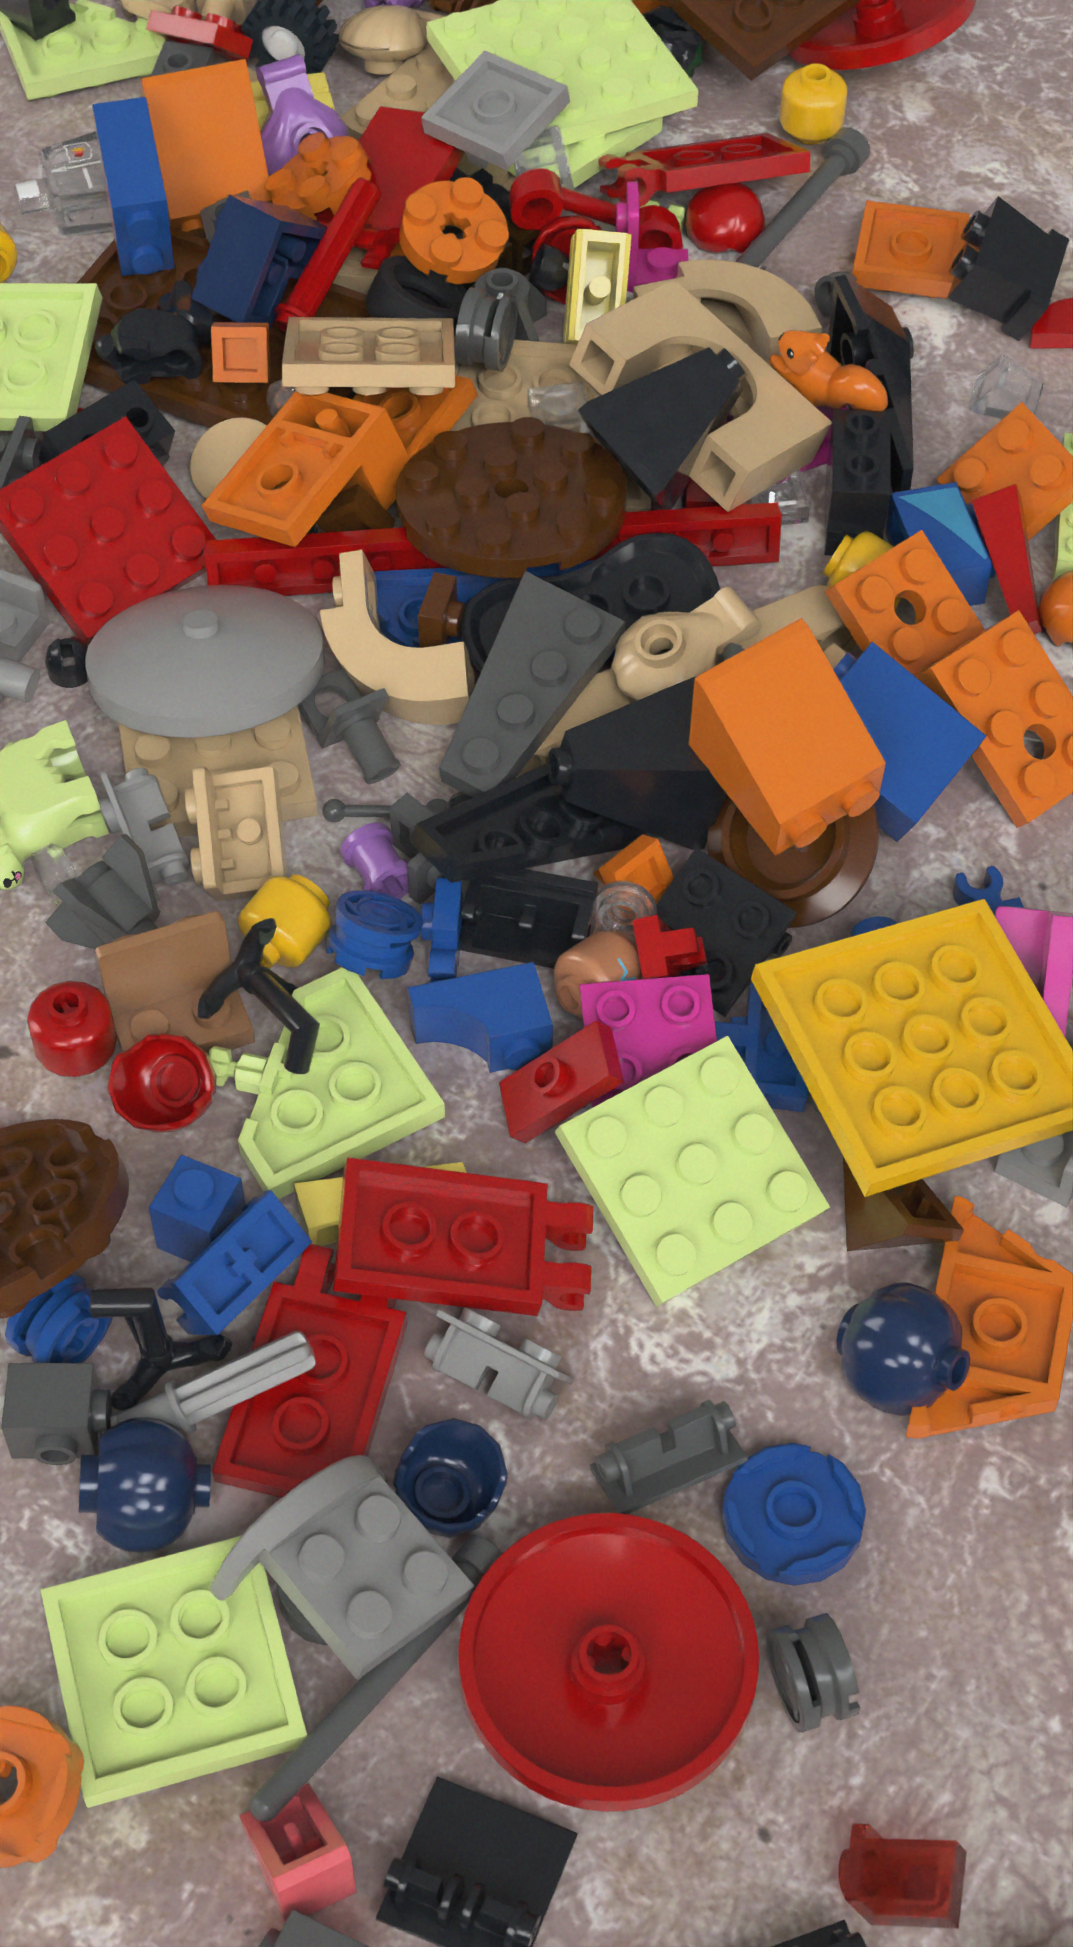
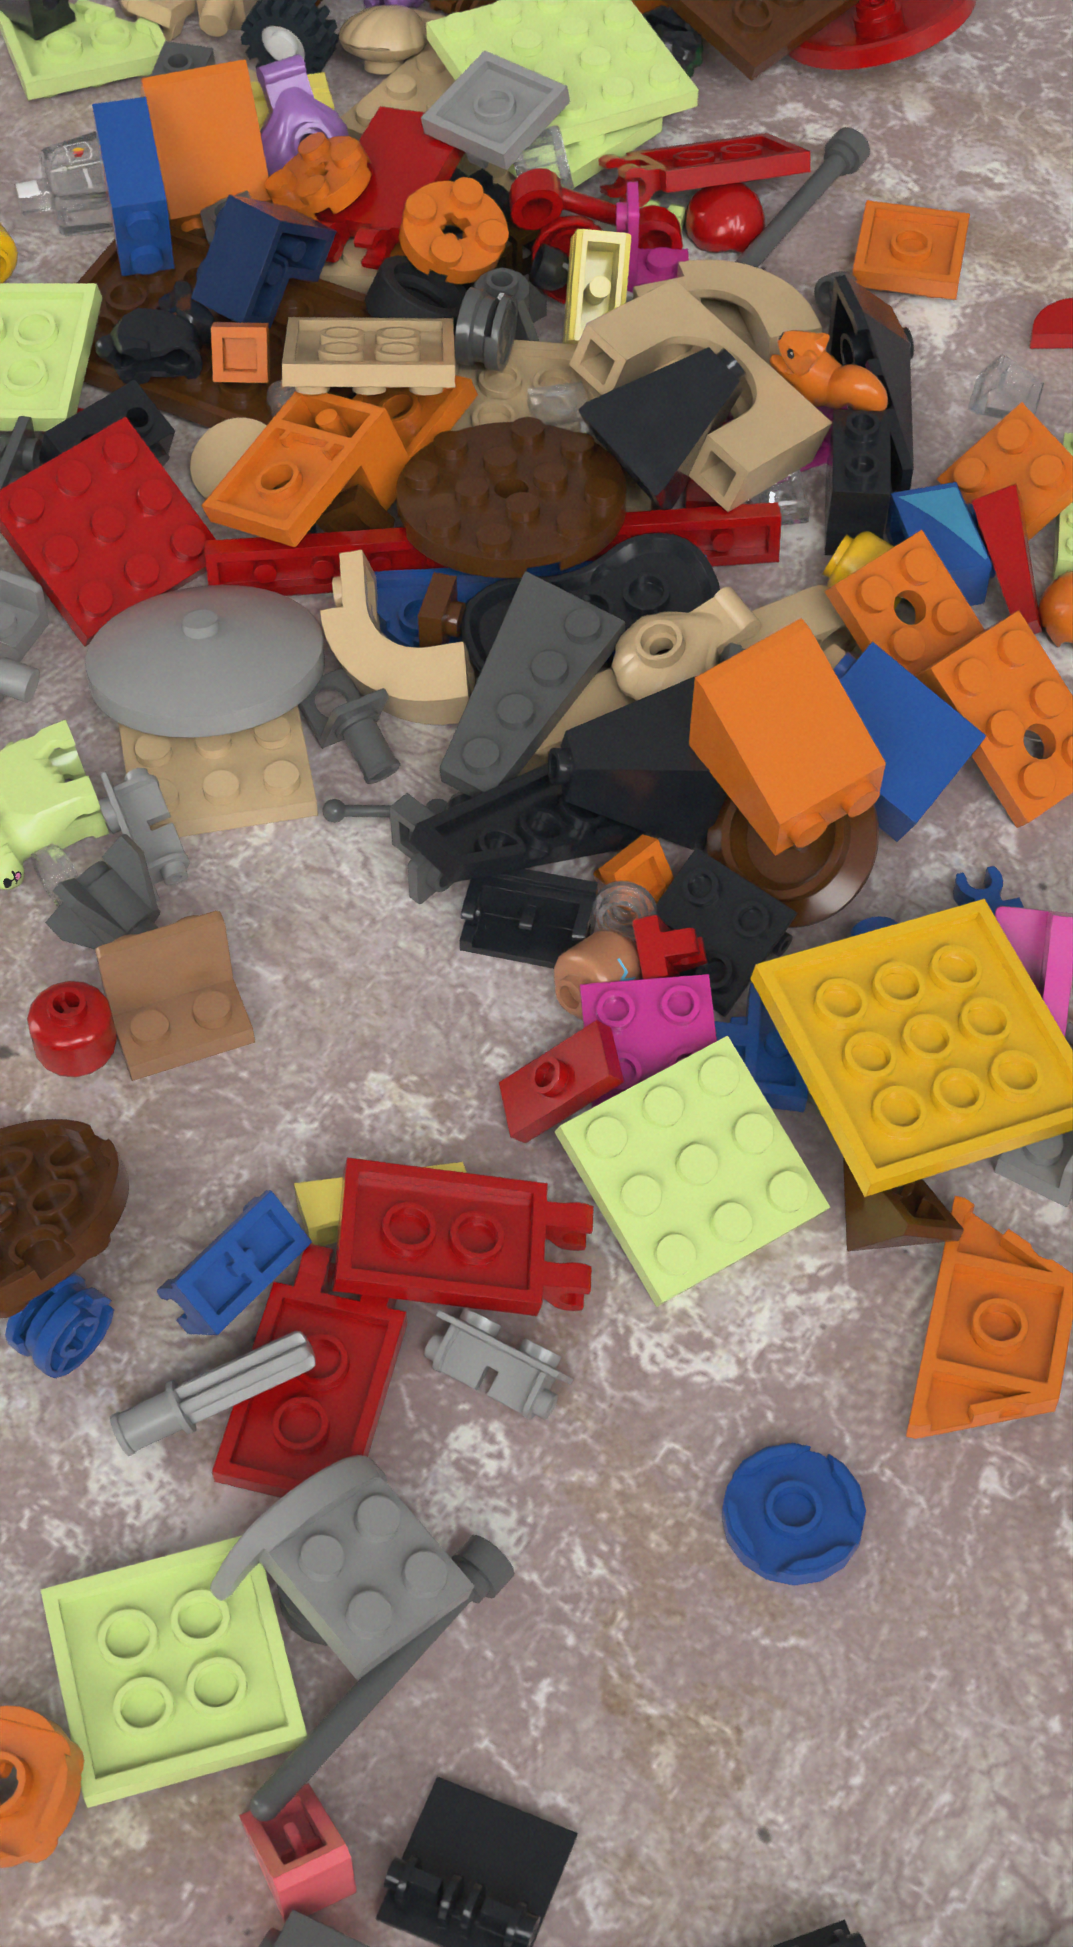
dark grey brick [1,1363,112,1465] -> none
black hinge [45,636,88,688] -> none
dark blue plant [78,1417,211,1553] -> none
black piece [90,1287,233,1410] -> none
red hair [107,1033,217,1133] -> none
hinge [146,6,253,63] -> none
blue brick [149,1154,246,1262] -> none
tan bracket [185,766,288,901] -> none
black piece [197,918,320,1074] -> none
yellowish green piece [209,1046,269,1095] -> none
yellow head [238,874,332,969] -> none
yellowish green plate [238,967,445,1199] -> none
red axle [274,178,381,333] -> none
blue wheel [325,890,423,979] -> none
medium lavender bush [340,822,409,899] -> none
dark blue hair [393,1418,508,1538] -> none
blue arch [408,962,553,1073] -> none
blue plate [421,878,463,983] -> none
red dish [459,1513,760,1812] -> none
dark grey hinge [590,1400,748,1514] -> none
dark grey wheel [766,1613,860,1732] -> none
yellow head [779,64,848,145] -> none
dark blue plant [836,1282,970,1416] -> none
clear red bracket [838,1823,967,1929] -> none
black hips [947,196,1070,341] -> none

